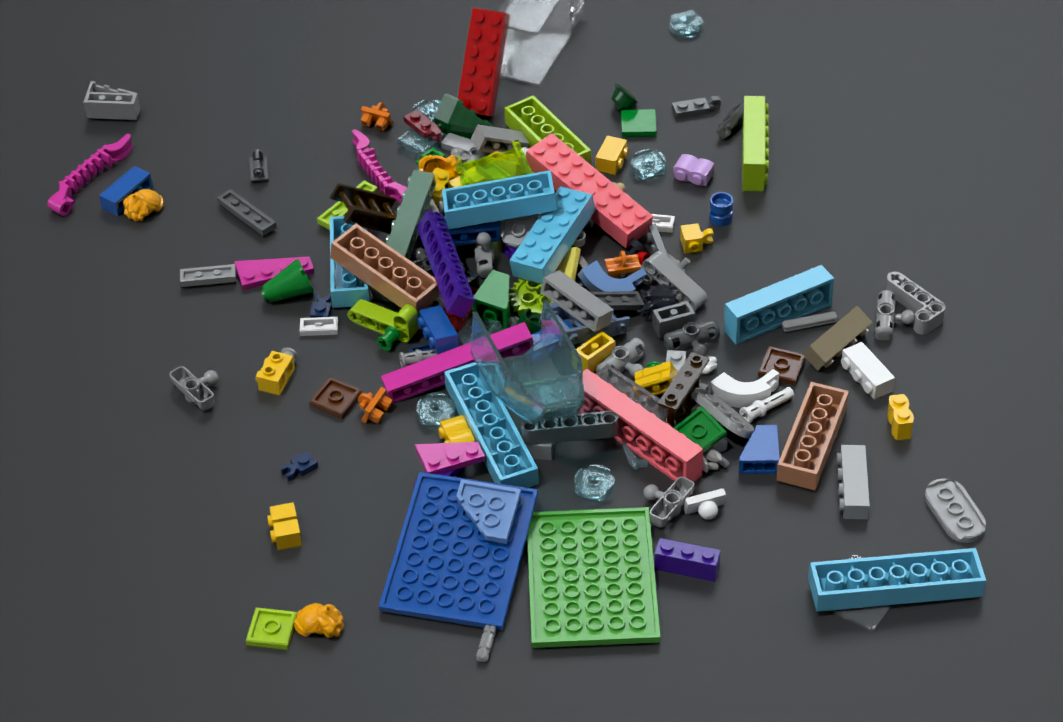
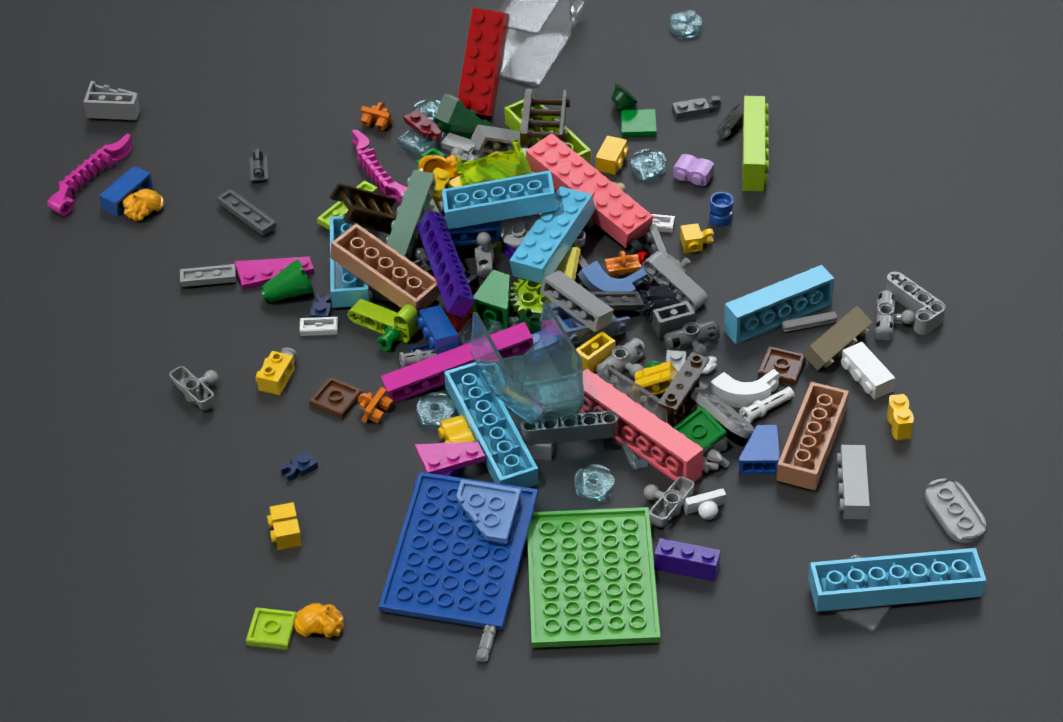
none -> dark brown fence [520,89,570,147]

